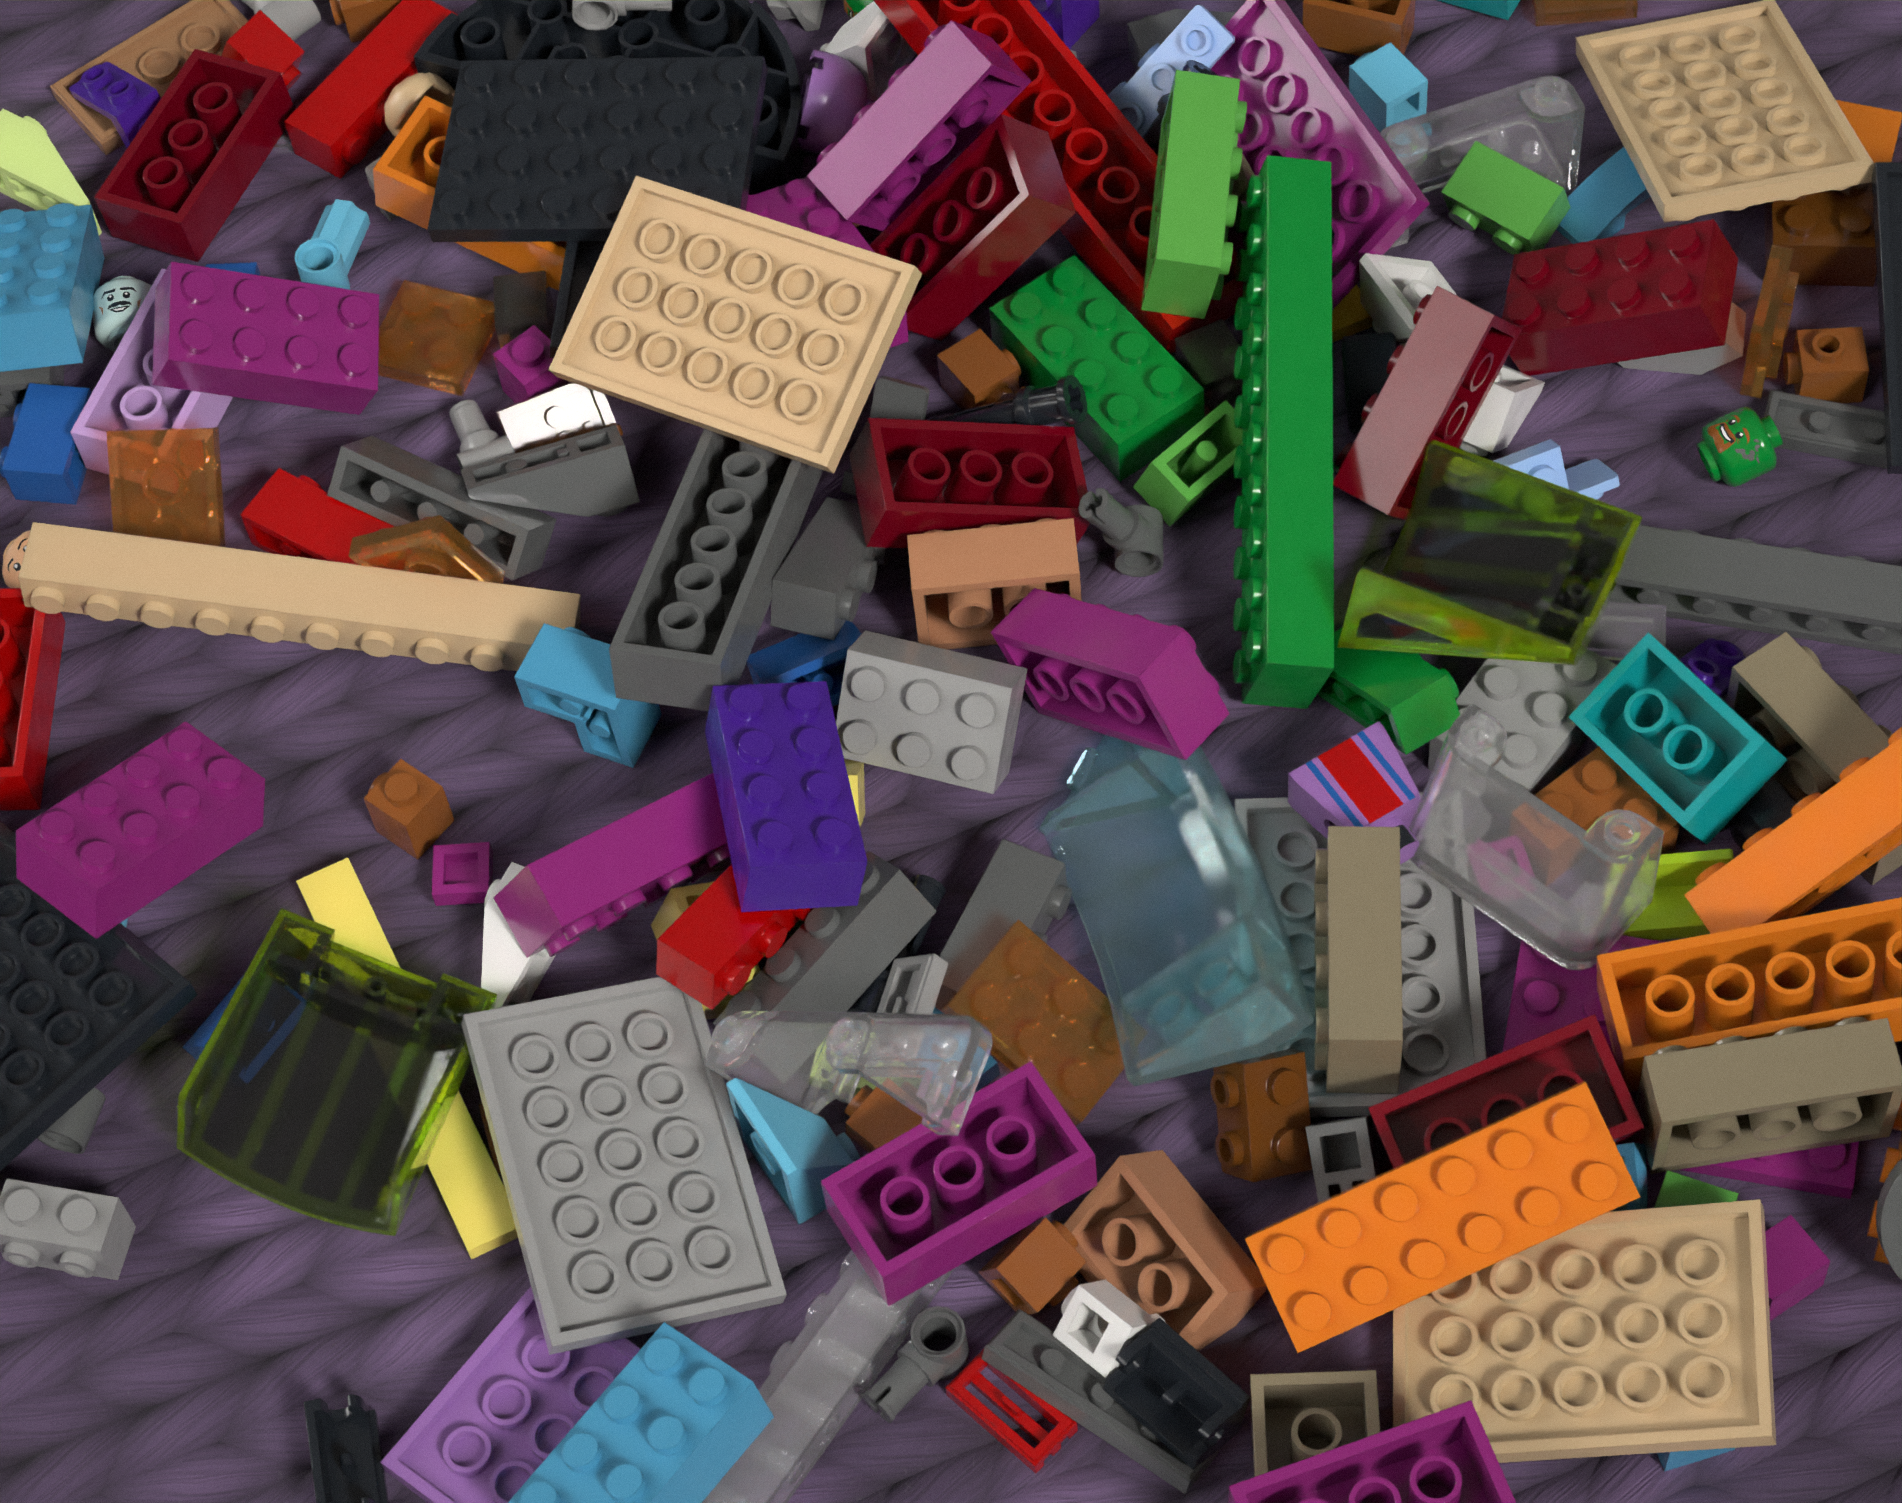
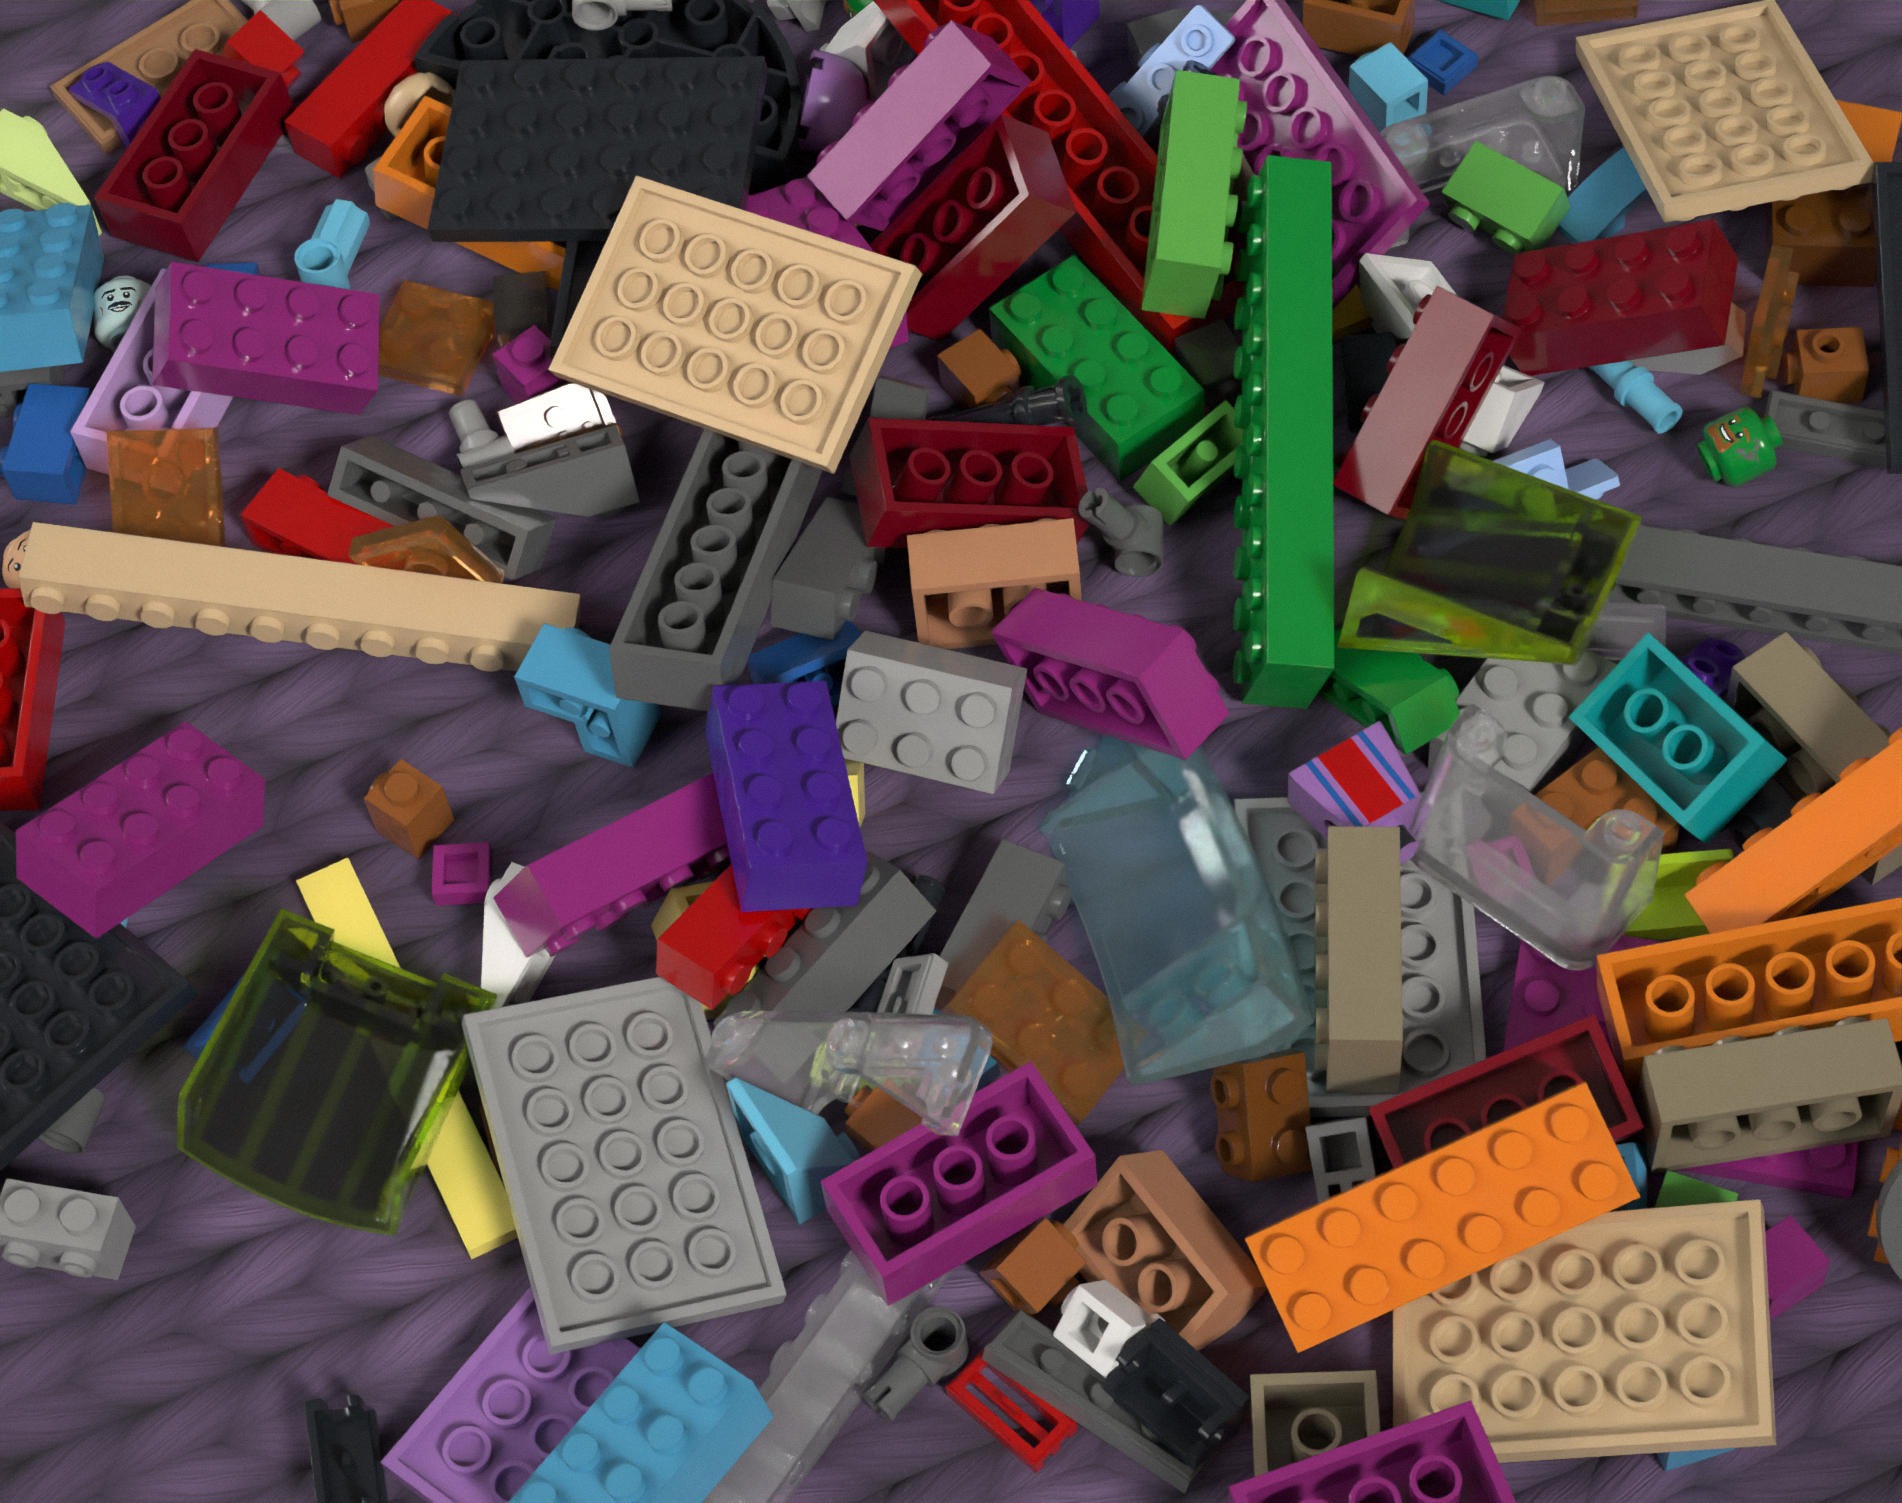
none -> blue tile [1407,29,1478,96]
none -> medium azure pin [1588,360,1683,434]

